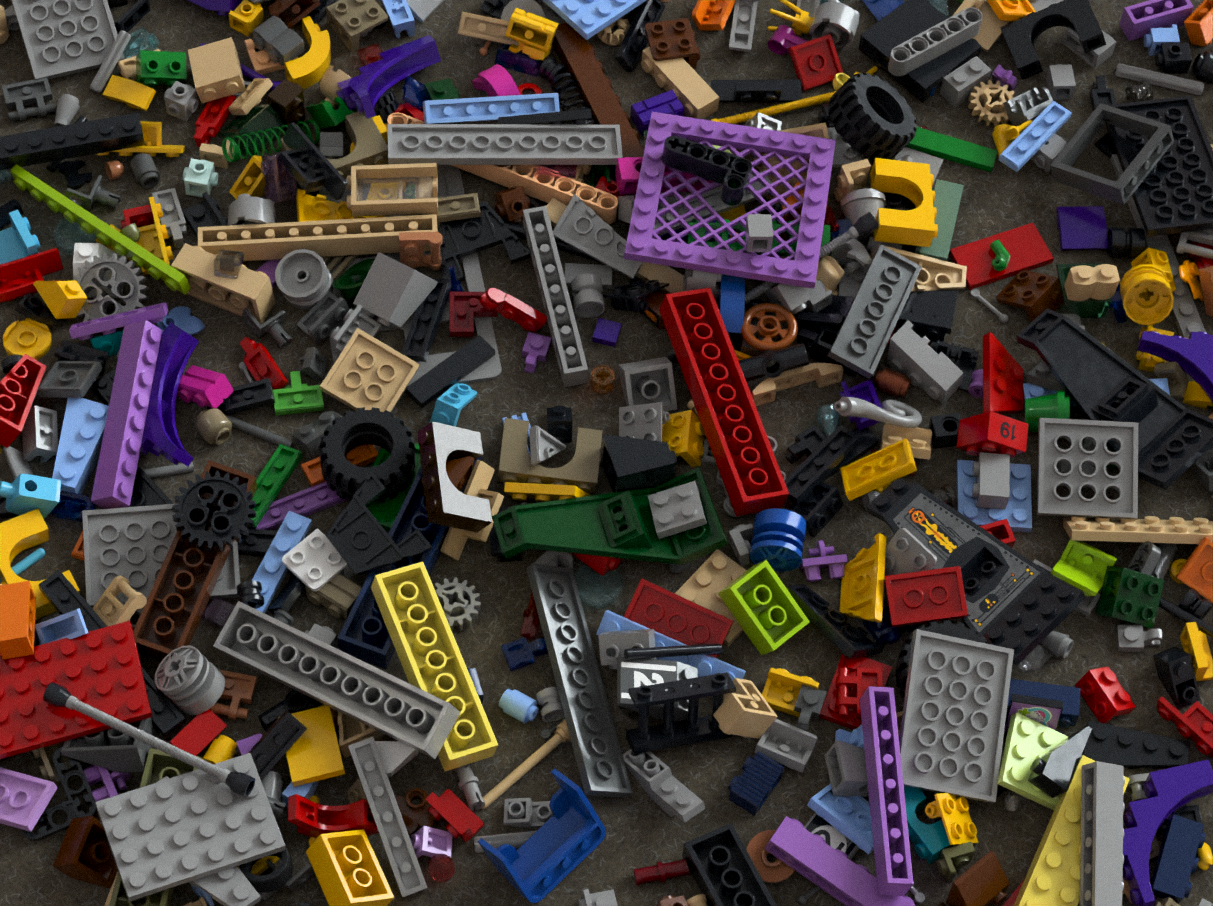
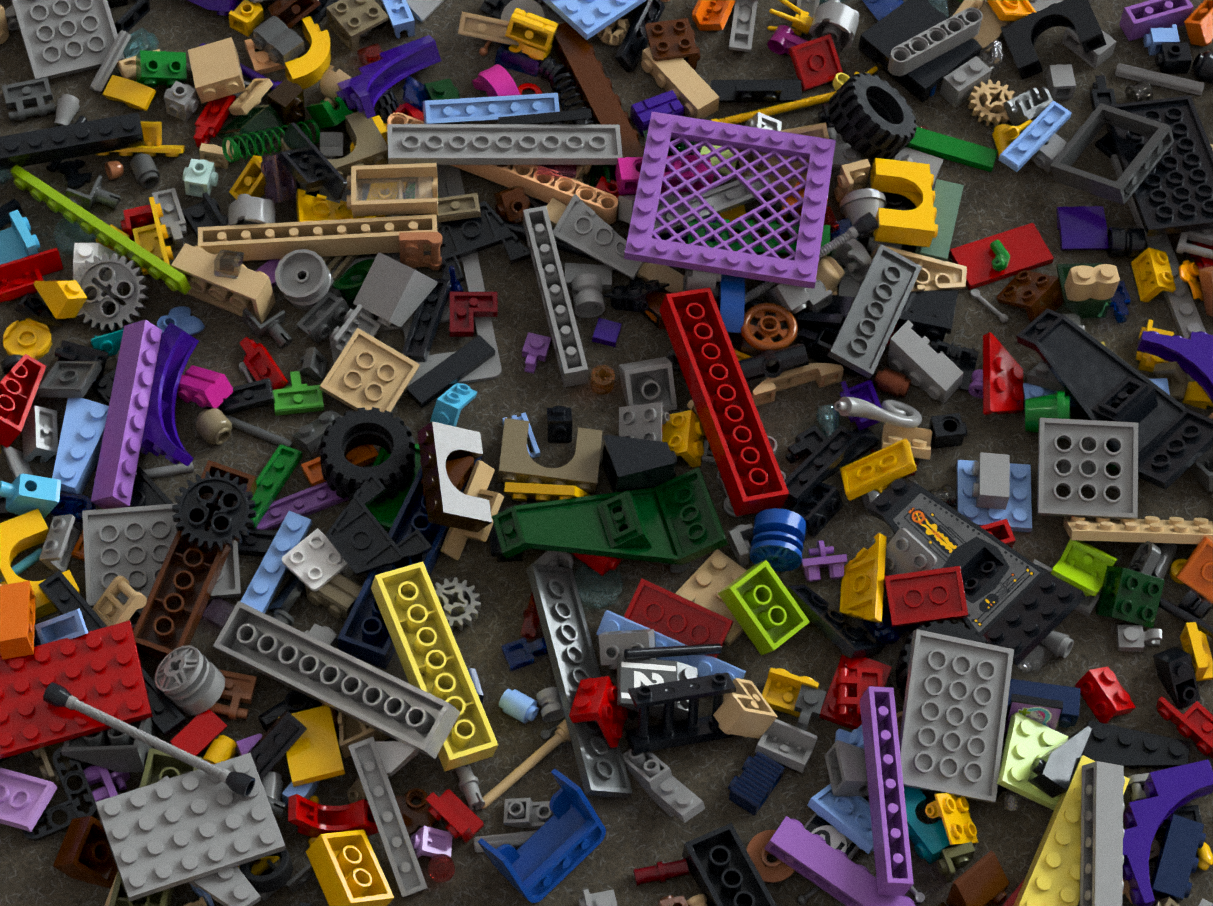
medium lavender plate [69,302,168,340] -> none
olive hinge [120,223,140,243] -> none
black wheel [236,581,265,609] -> none
red hinge [479,287,548,333] -> none
light grey tile [529,425,566,466] -> none
light grey plate [648,481,707,539] -> none
black beam [662,136,752,206] -> none
light grey brick [745,214,773,252] -> none
red brick [956,411,1029,458] -> none
medium lavender plate [992,64,1017,90] -> none
yellow wheel [1120,264,1174,325] -> none
none -> light grey bracket [39,514,80,573]
none -> red bracket [569,676,628,748]
none -> clear tile [981,40,1007,70]

